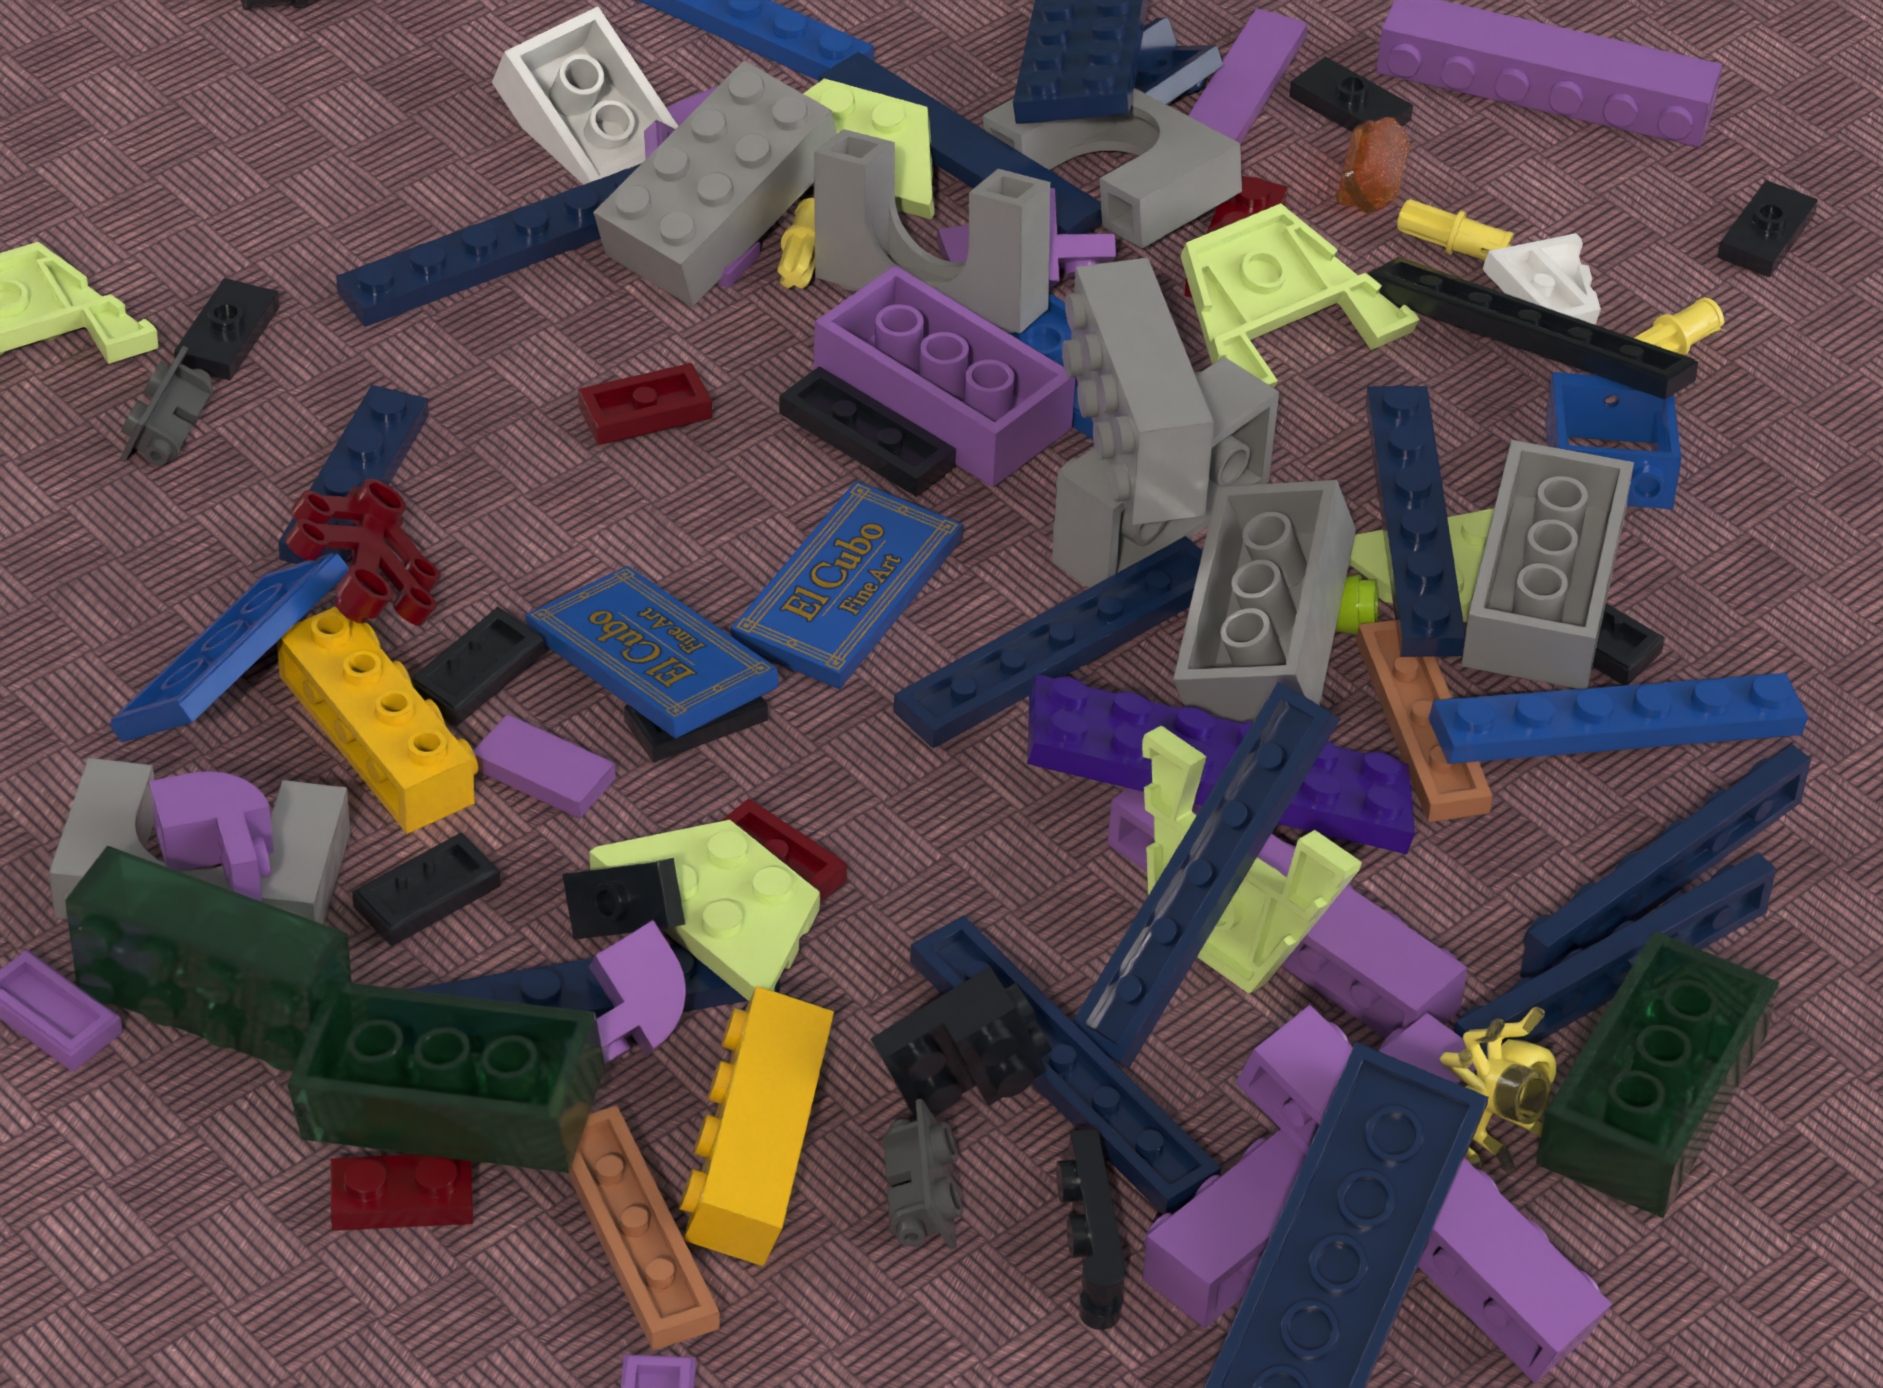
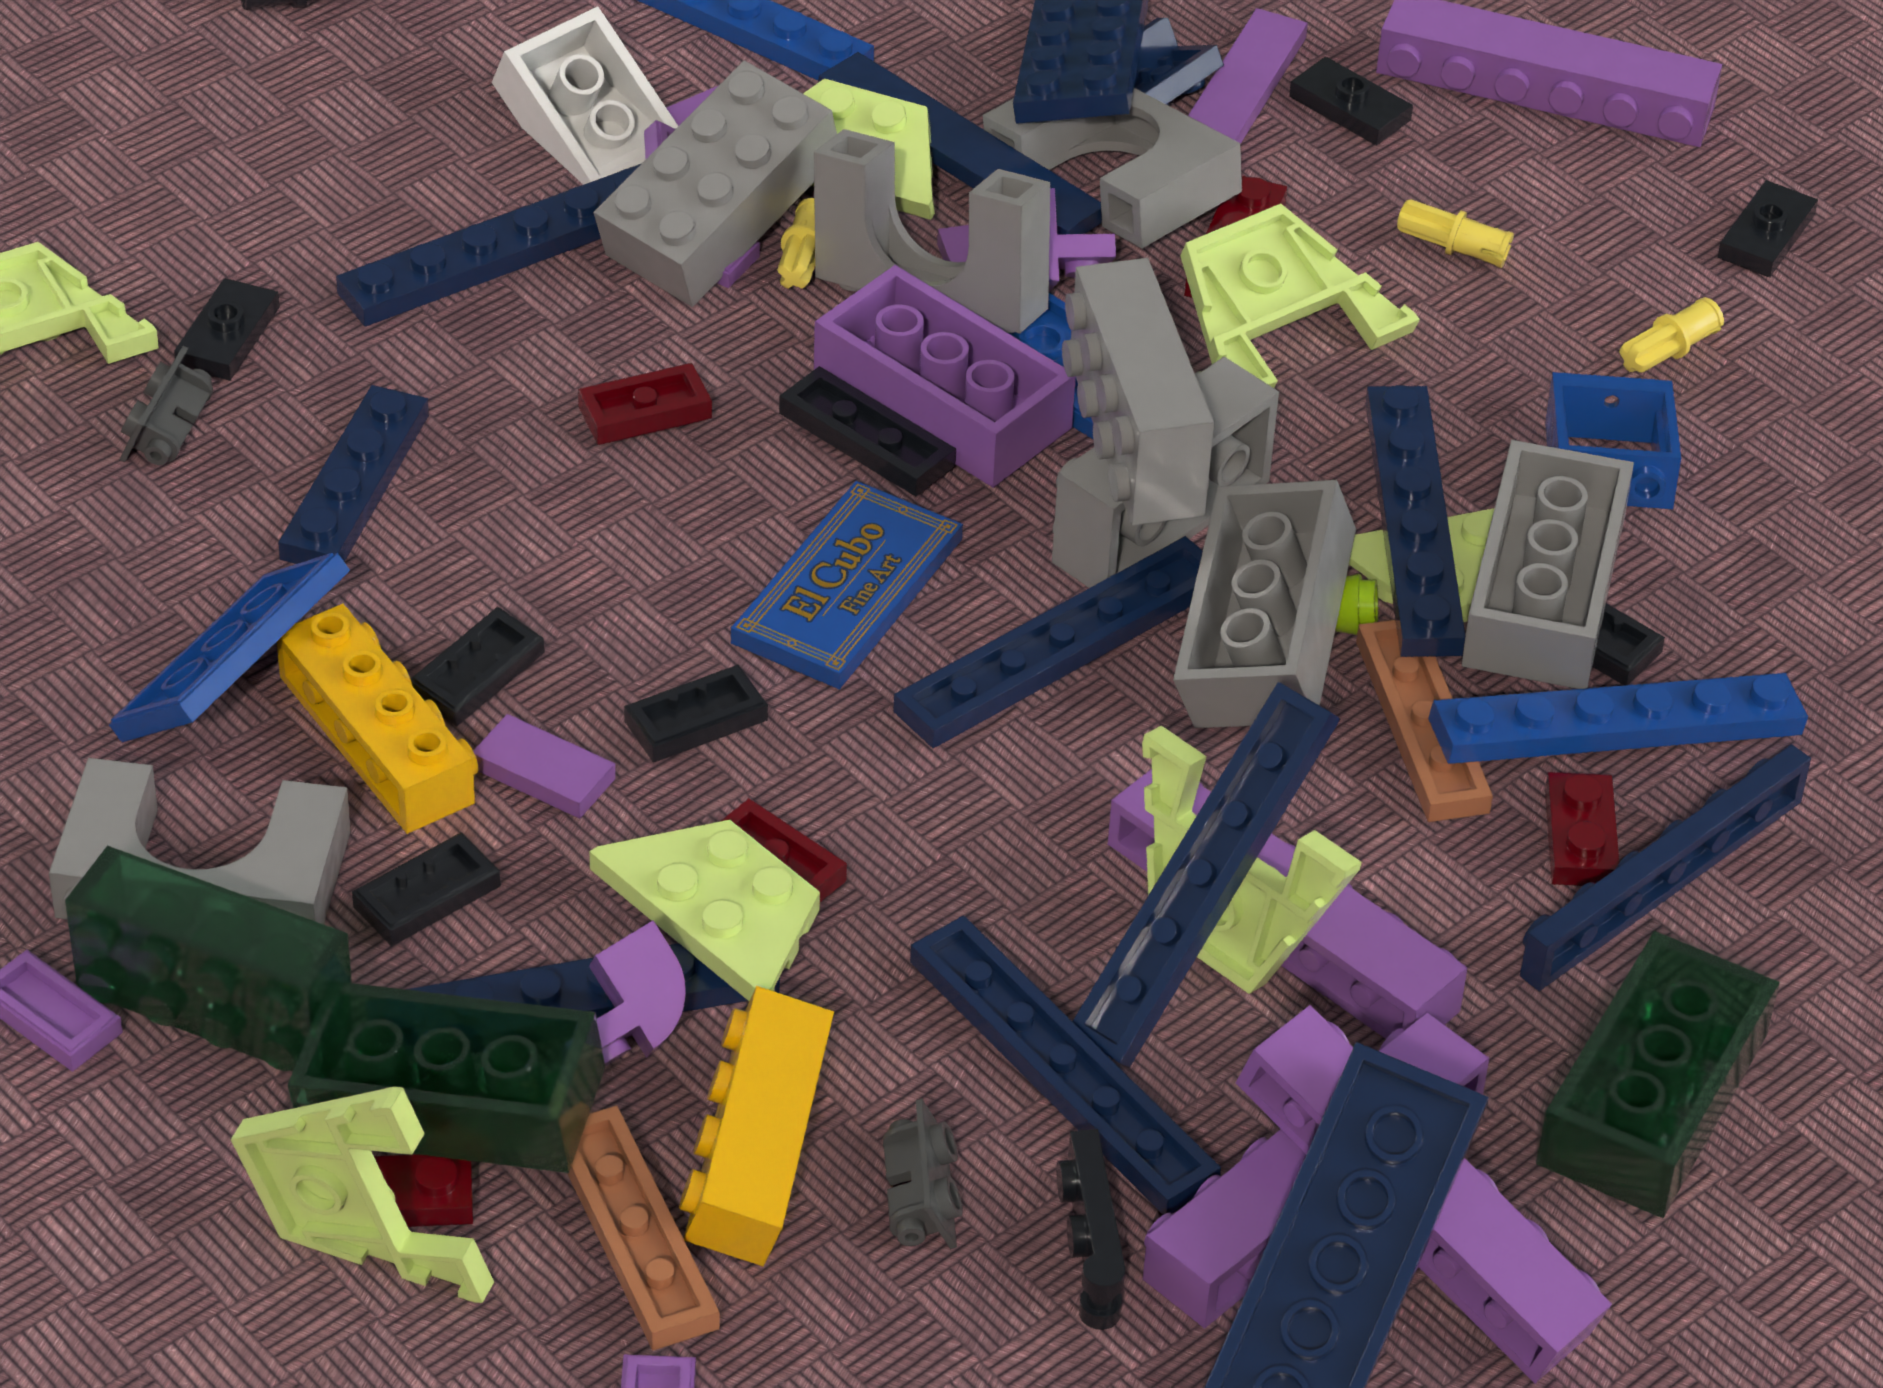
medium lavender brick [149,771,274,911] -> none
dark red plant [285,479,441,626] -> none
blue tile [525,566,779,739] -> none
black plate [562,858,685,940] -> none
black plate [870,967,1052,1121] -> none
dark purple plate [1027,674,1415,854] -> none
clear orange piece [1336,117,1411,214] -> none
black tile [1367,257,1698,399] -> none
animal [1440,1006,1556,1173] -> none
dark blue plate [1454,852,1776,1057] -> none
white wing [1482,233,1601,325] -> none
none -> yellowish green wing [231,1087,494,1303]
none -> dark red plate [1545,772,1620,886]

